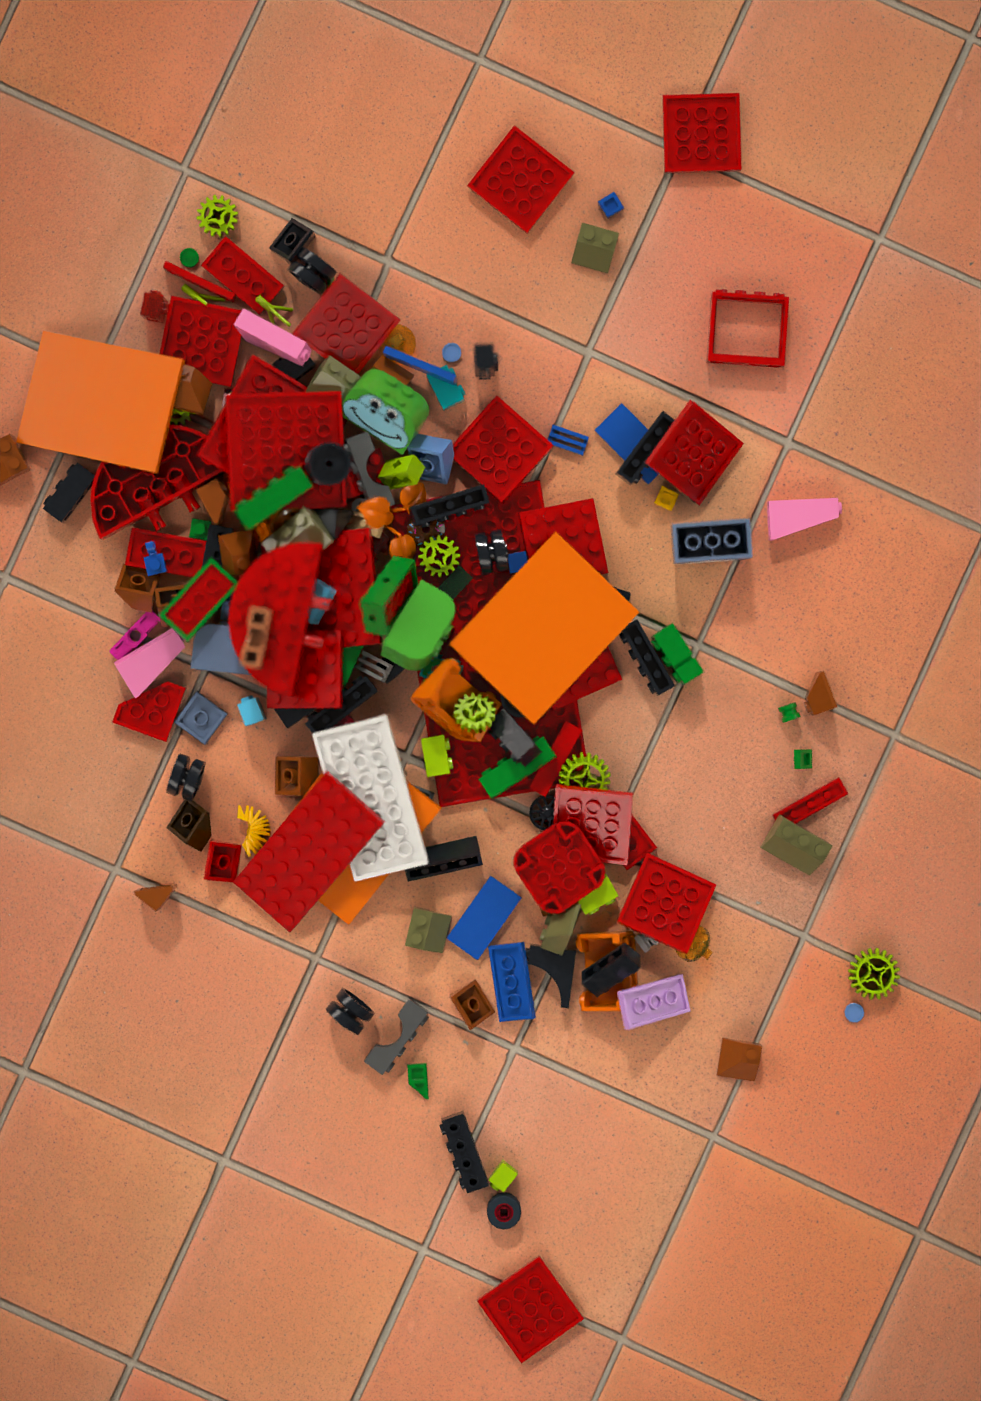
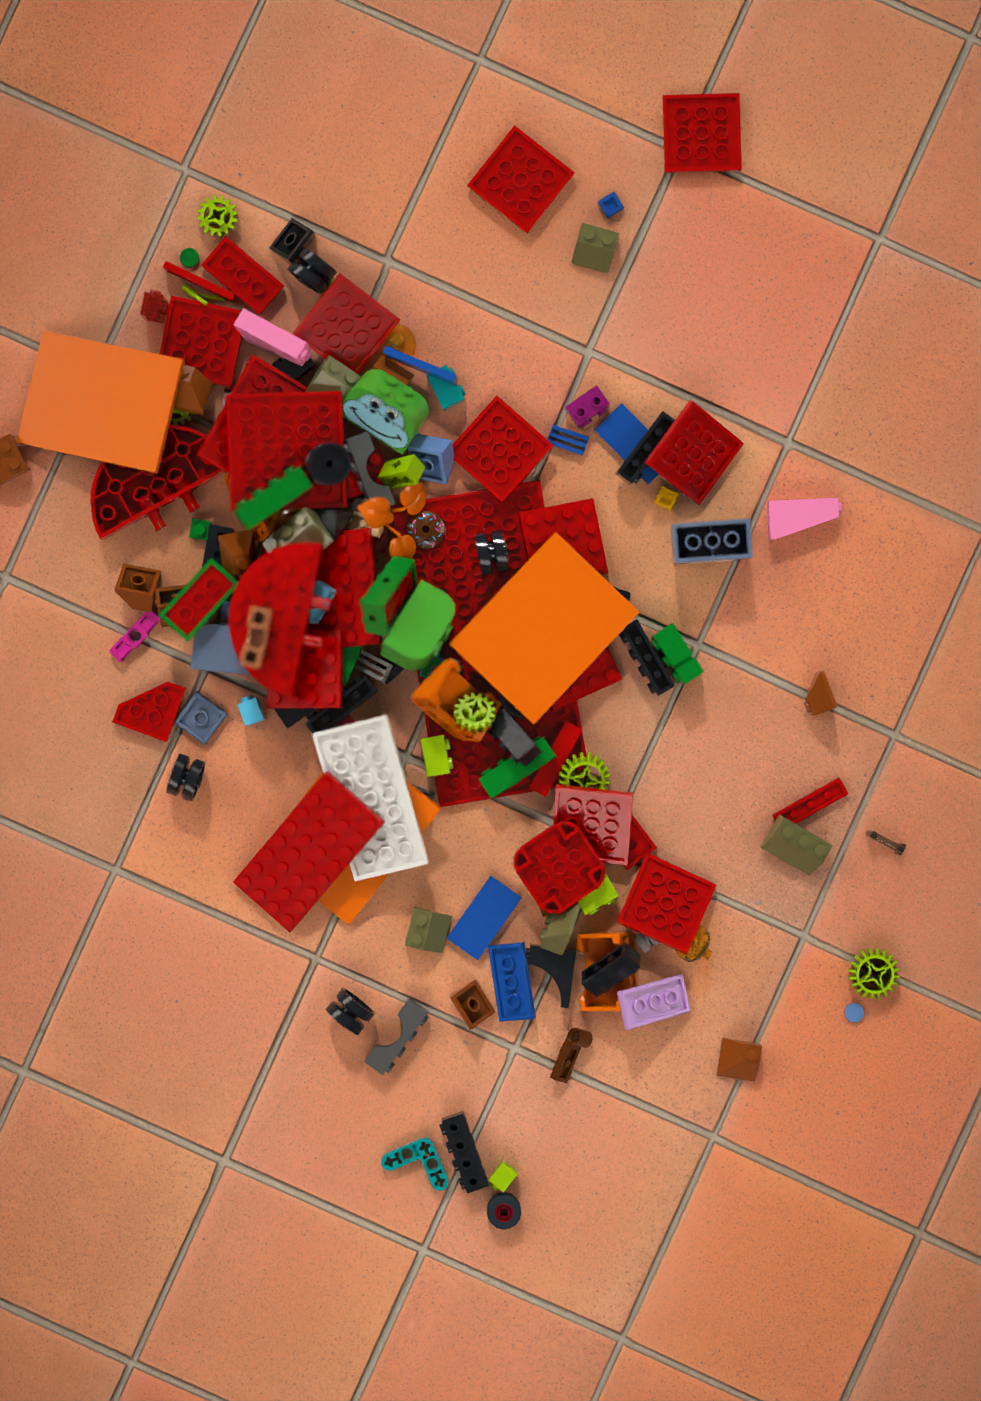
black brick [43,463,95,524] -> none
bright pink slope [114,629,185,698] -> none
red plate [125,527,206,578] -> none
dark orange slope [134,884,177,911] -> none
blue plate [143,541,168,576] -> none
dark brown slope [166,799,212,852] -> none
dark orange slope [196,479,230,526] -> none
red slope [203,840,242,883] -> none
yellow hair [237,805,270,857] -> none
lime plant [255,295,293,327] -> none
dark orange slope [275,756,318,796] -> none
black brick [405,836,483,882] -> none
green tile [407,1063,429,1099] -> none
black brick [408,484,490,528] -> none
lime gear [418,535,460,577] -> none
clear green tile [437,565,473,600] -> none
medium blue piece [442,343,461,362] -> none
black brick [474,344,498,380] -> none
red plate [477,1255,584,1363] -> none
blue tile [507,551,527,574] -> none
black wheel [529,795,555,831] -> none
red window [706,289,789,368] -> none
green wheel [778,702,801,723] -> none
green plate [794,749,812,769] -> none
none -> teal beam [381,1137,449,1191]
none -> reddish brown plate [550,1028,593,1083]
none -> magenta brick [565,385,610,428]
none -> clear smoke piece [866,830,906,855]

